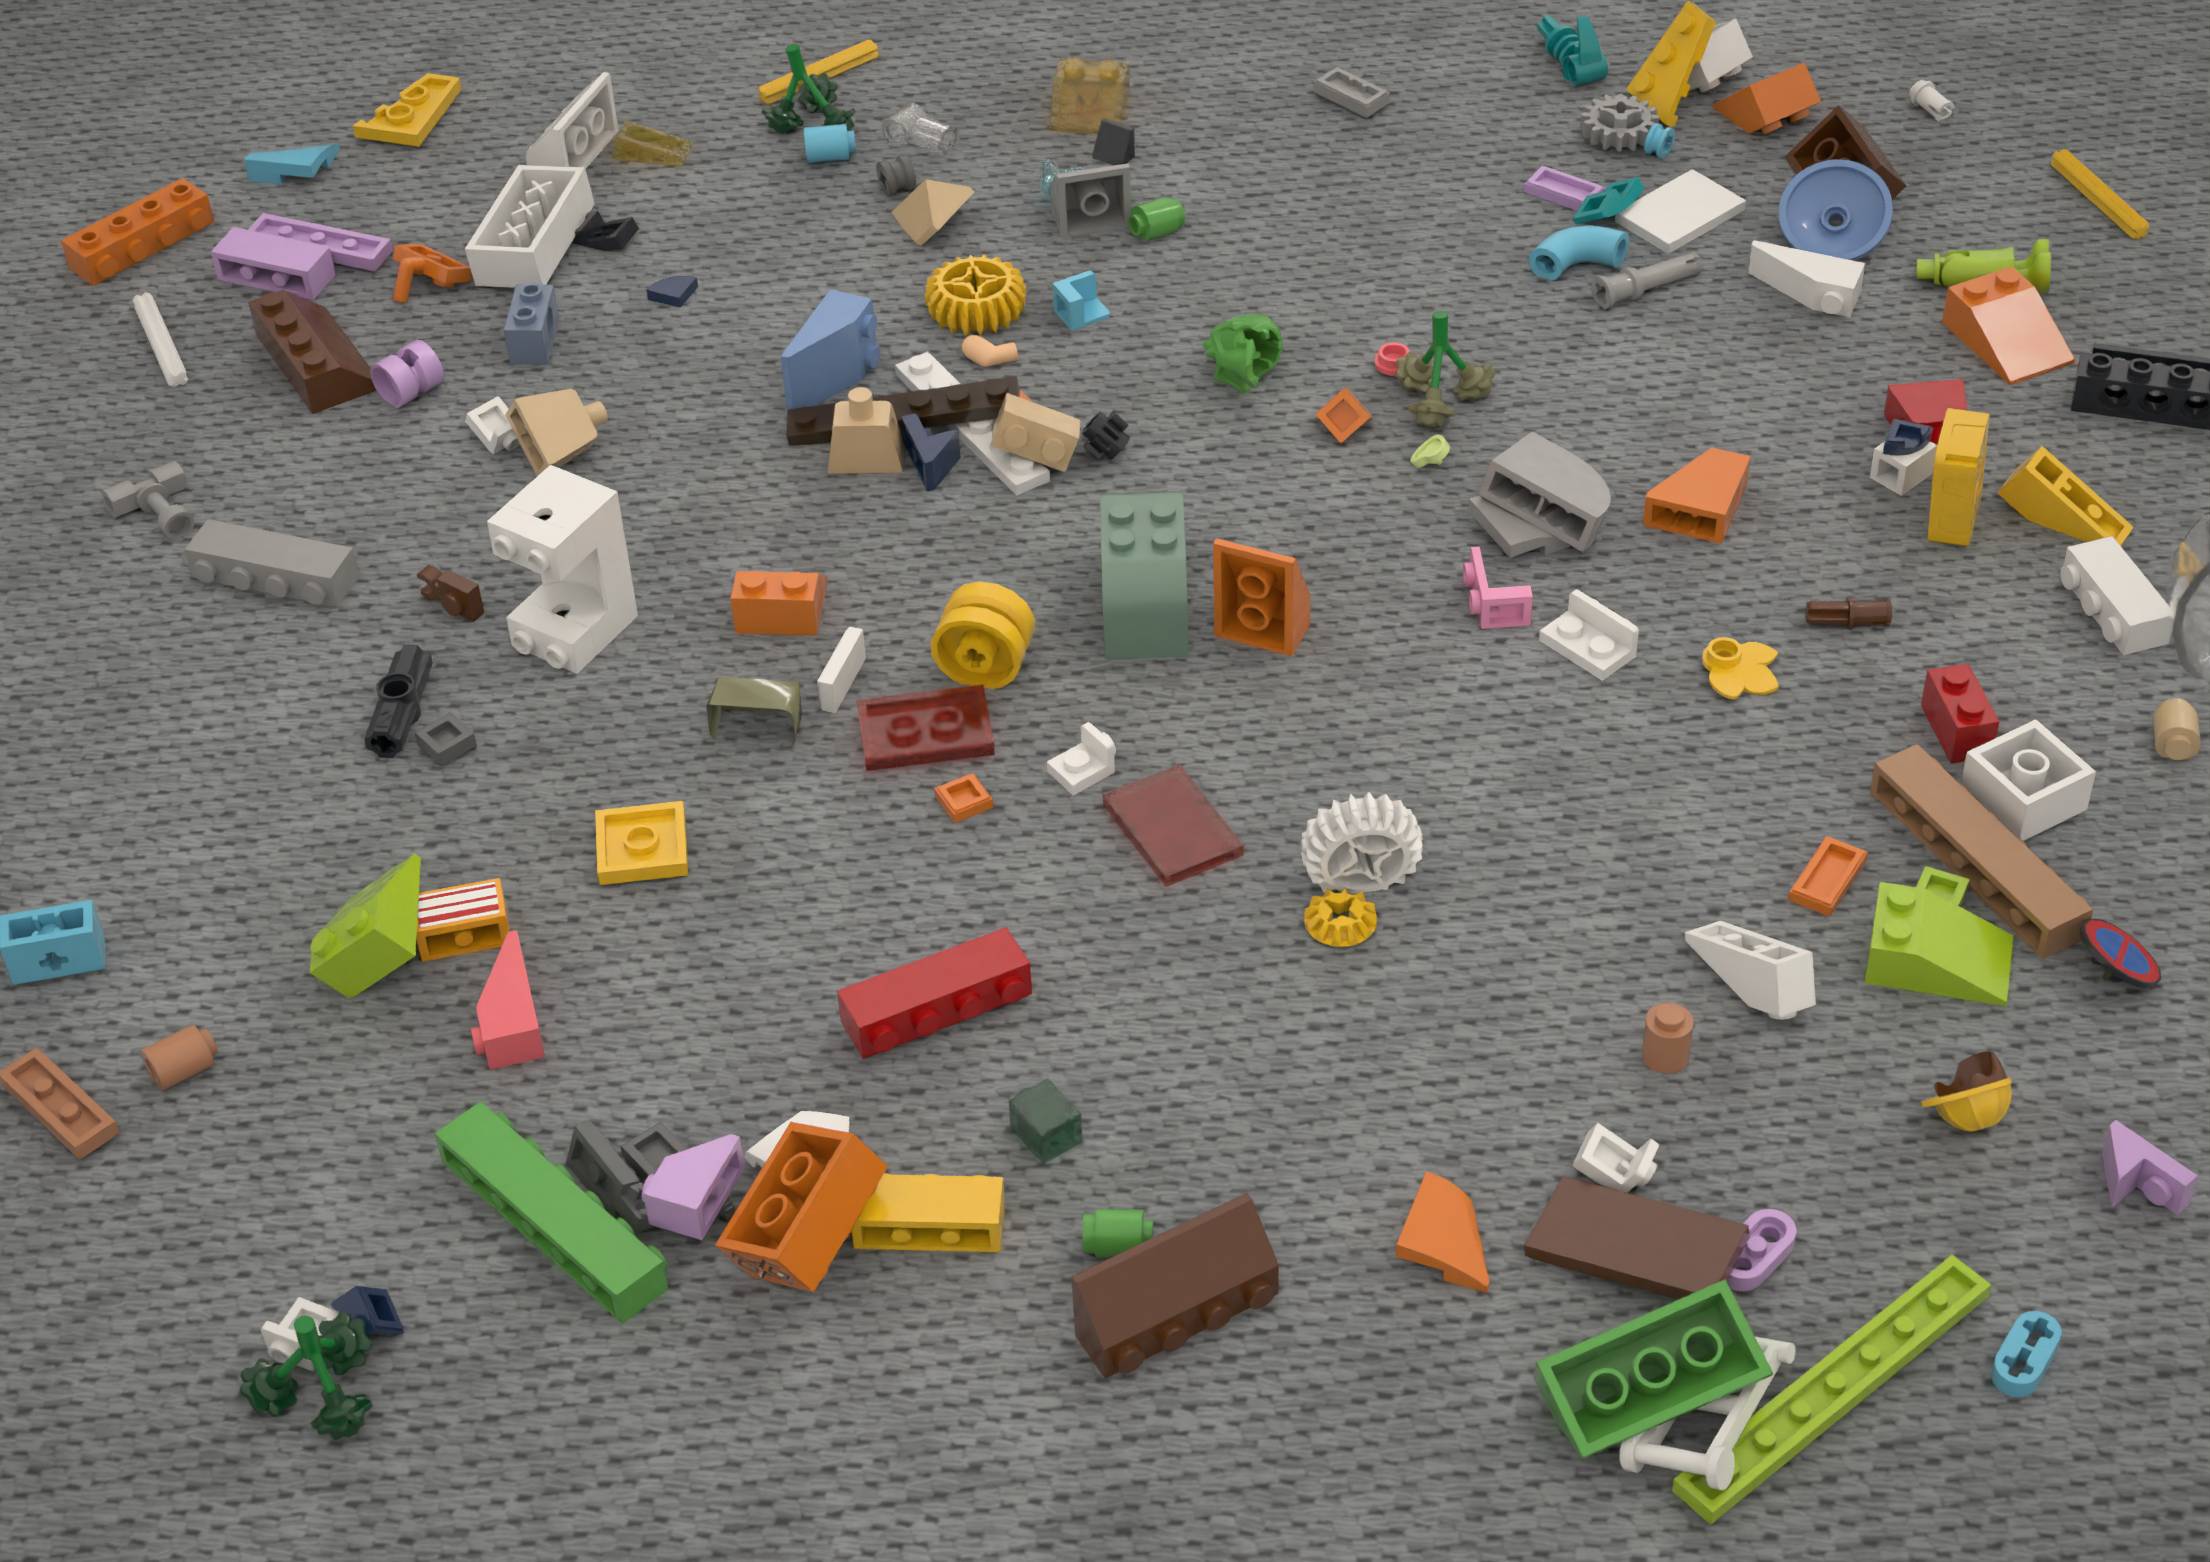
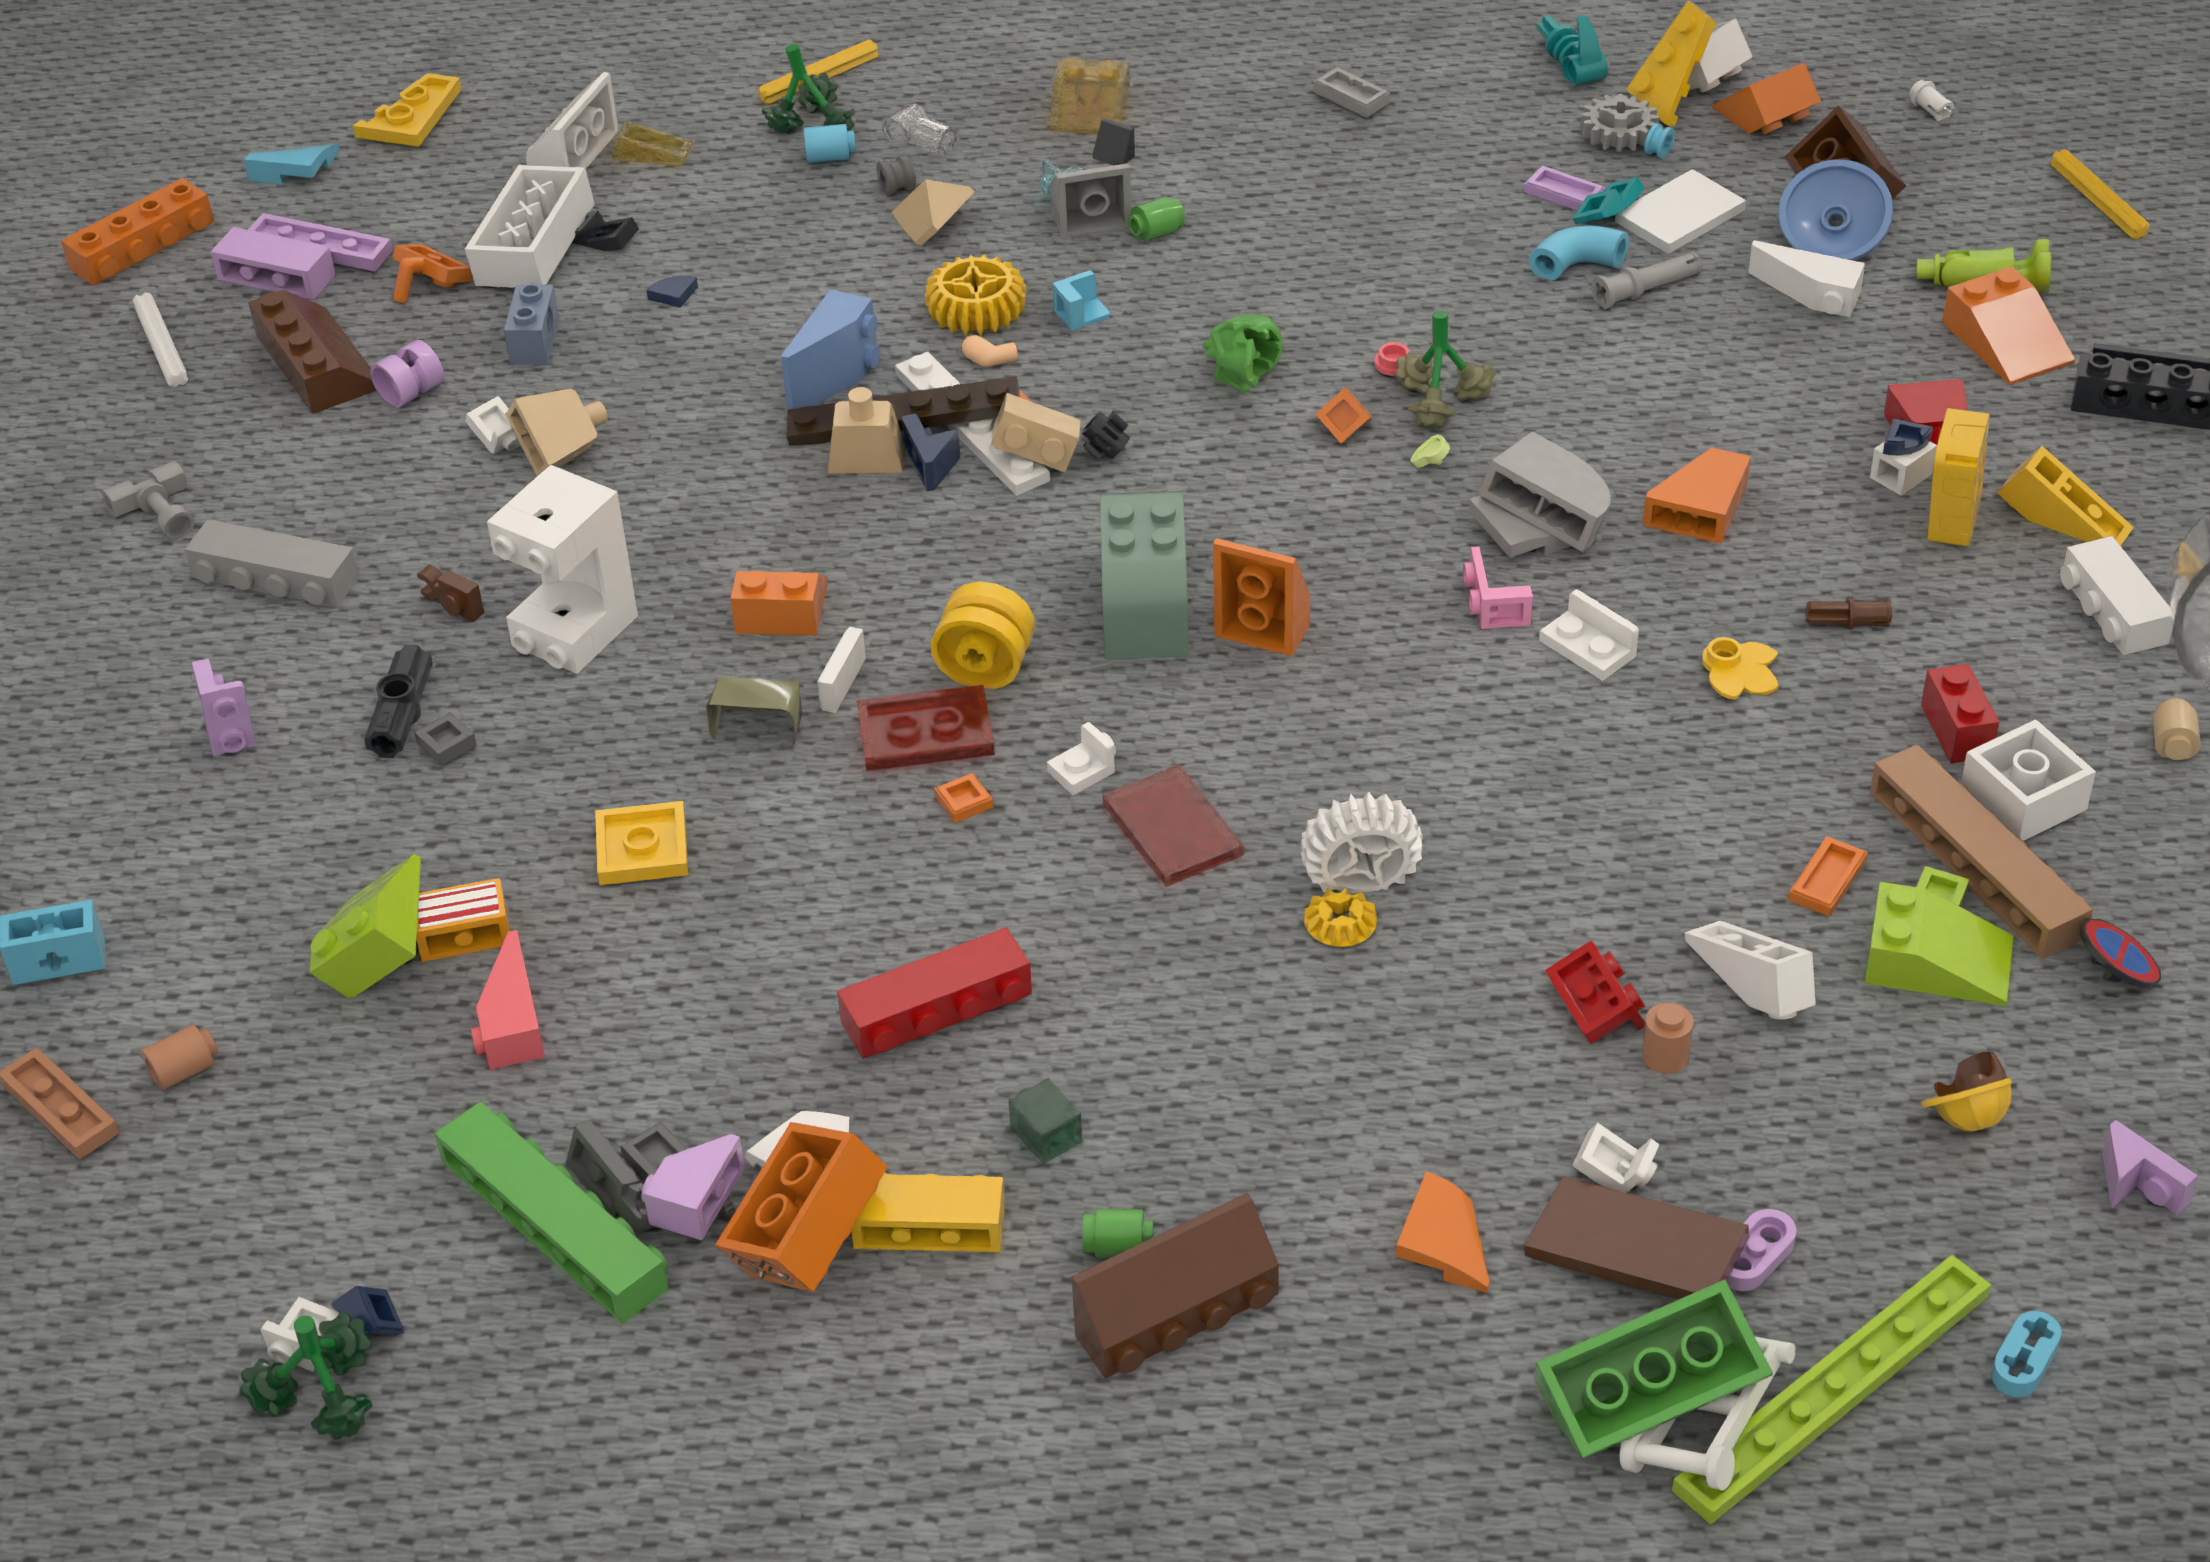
none -> lavender bracket [192,658,256,756]
none -> red bracket [1545,940,1646,1044]

